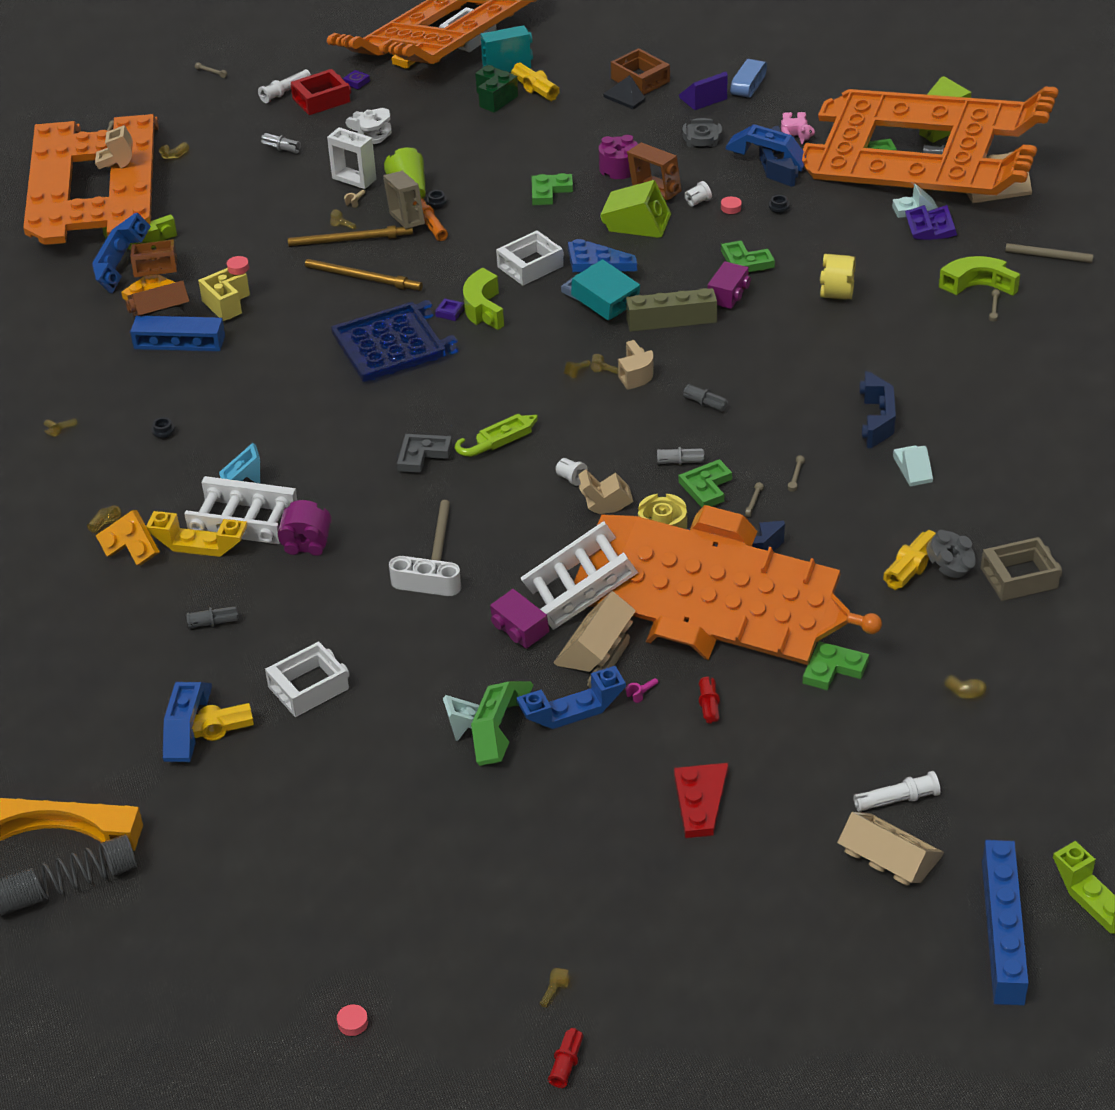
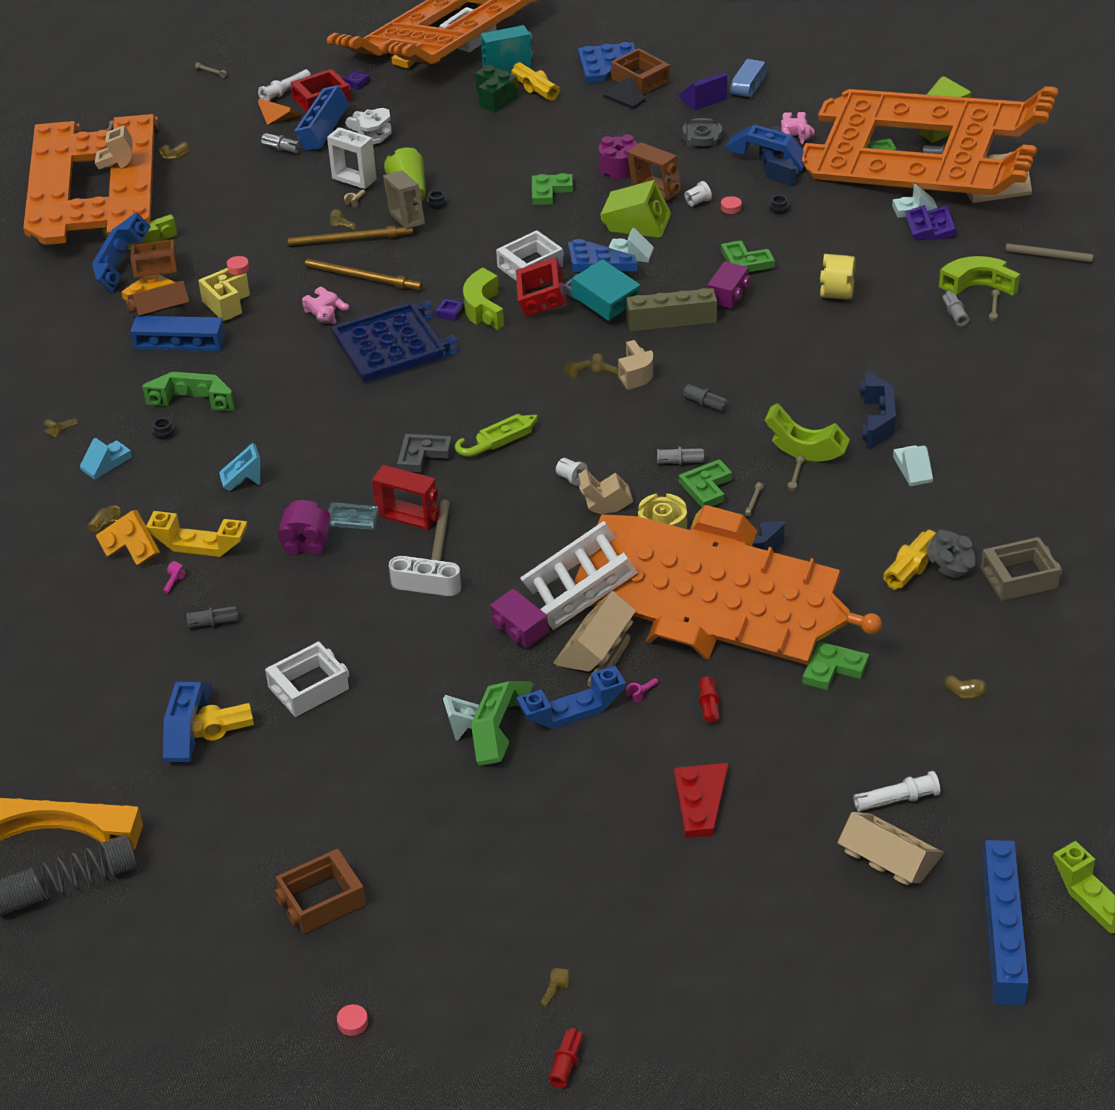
white fence [184,476,297,545] -> none
orange pin [413,198,448,241] -> none
none -> medium azure slope [80,438,132,480]
none -> bright green slope [143,372,235,411]
none -> dark pink hand [163,561,185,594]
none -> orange slope [258,99,300,125]
none -> dark orange window [274,849,366,934]
none -> blue brick [294,85,349,151]
none -> bright pink animal [302,286,349,324]
none -> clear light blue plate [328,502,379,530]
none -> red window [372,465,440,530]
none -> red window [516,257,566,317]
none -> blue plate [578,42,635,83]
none -> light aqua slope [609,228,654,263]
none -> lime arch [764,403,850,462]
none -> light grey axle [942,291,969,327]

